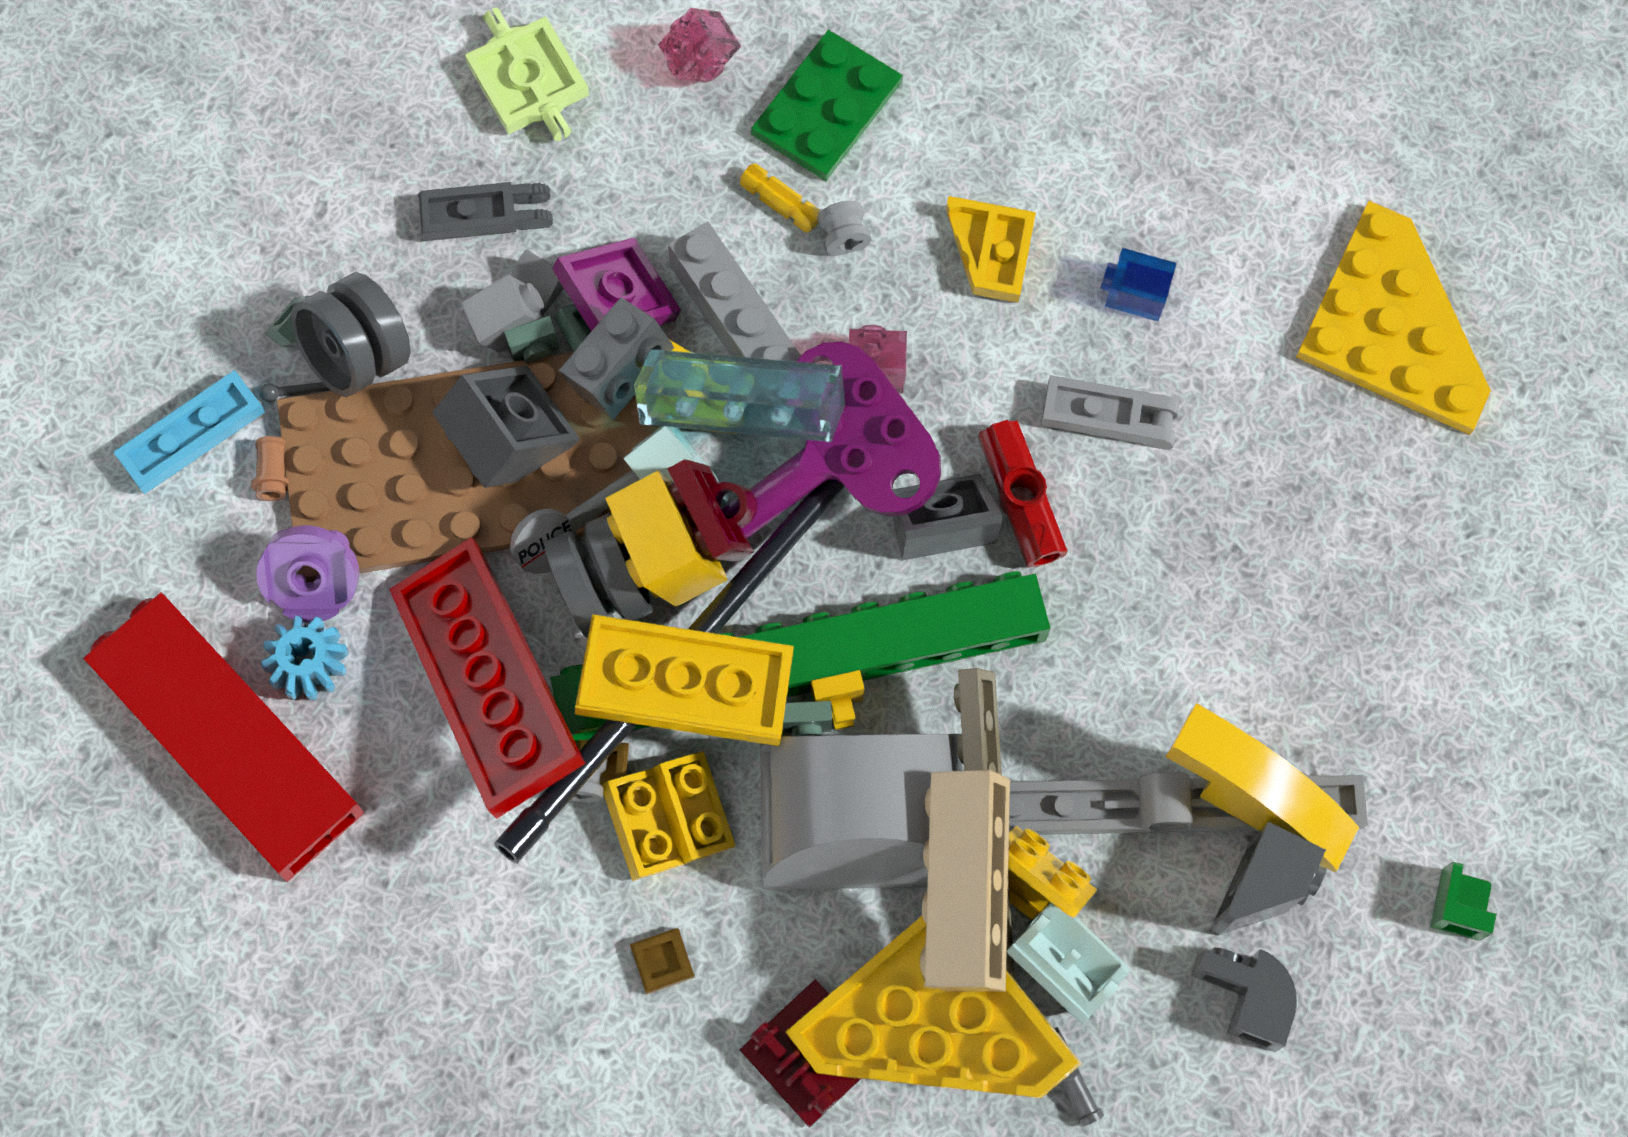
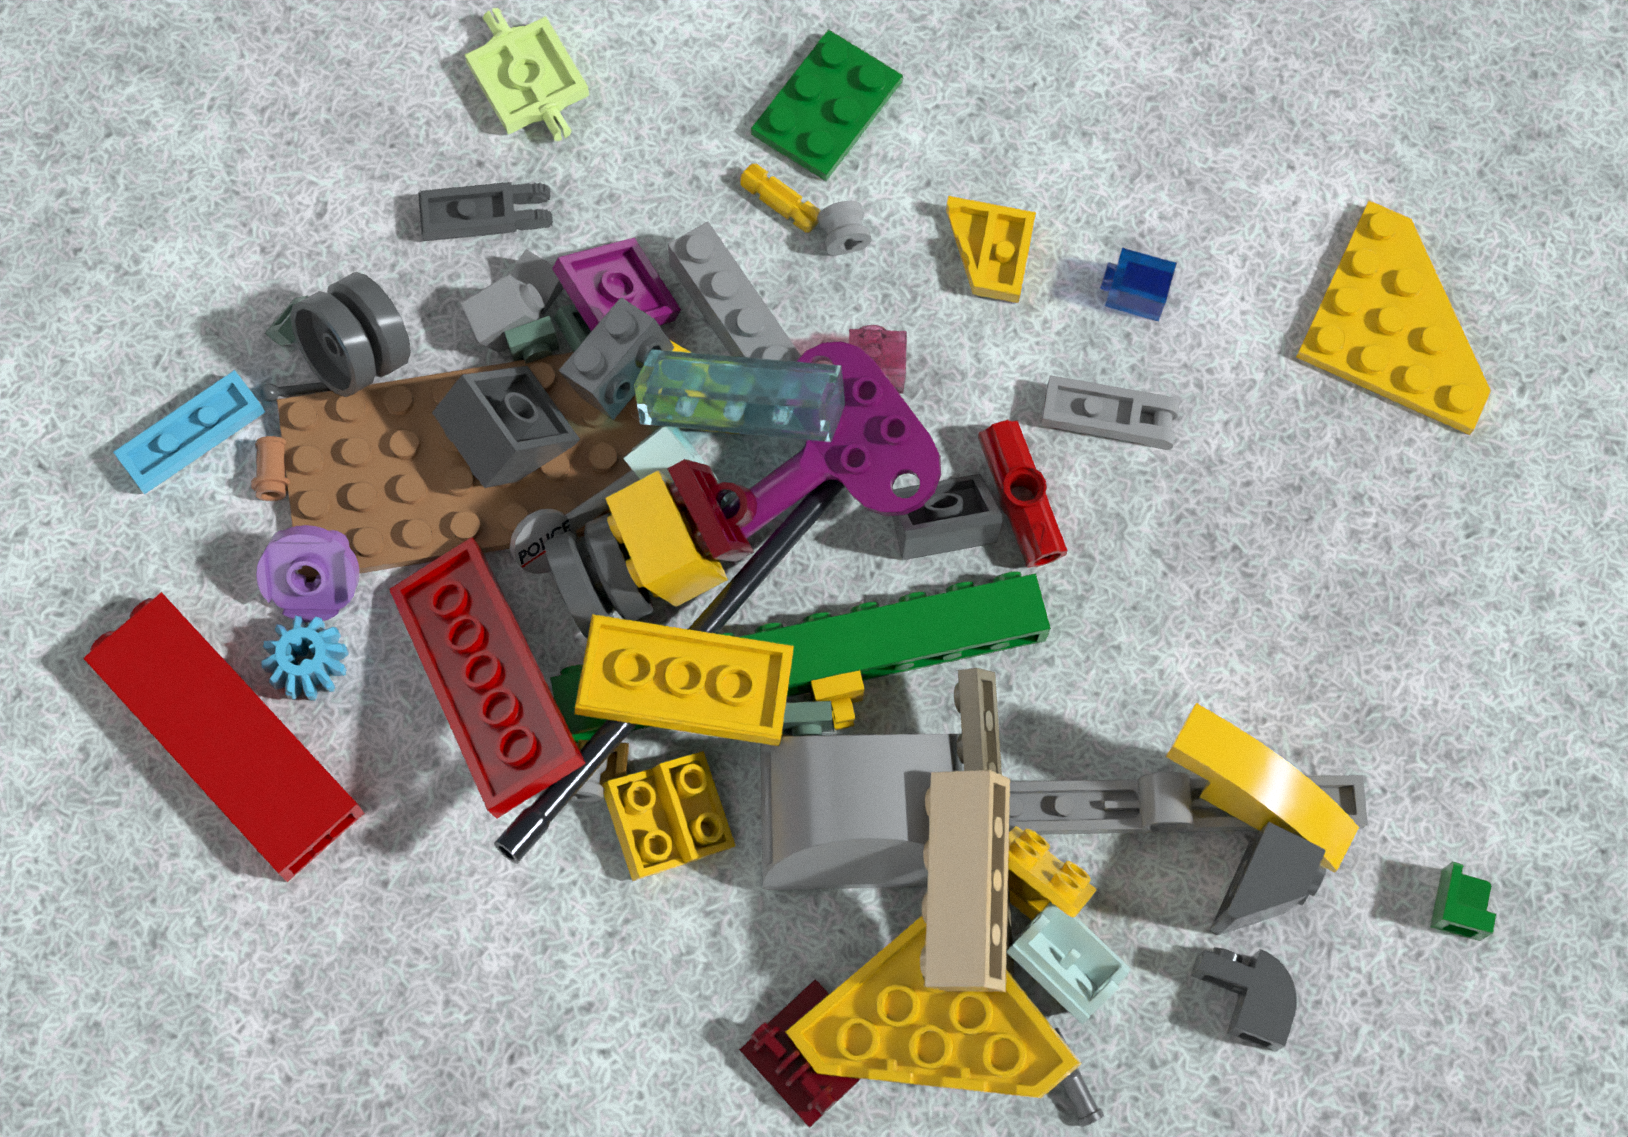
pearl gold tile [630,928,695,995] -> none
clear pink brick [658,8,742,82] -> none

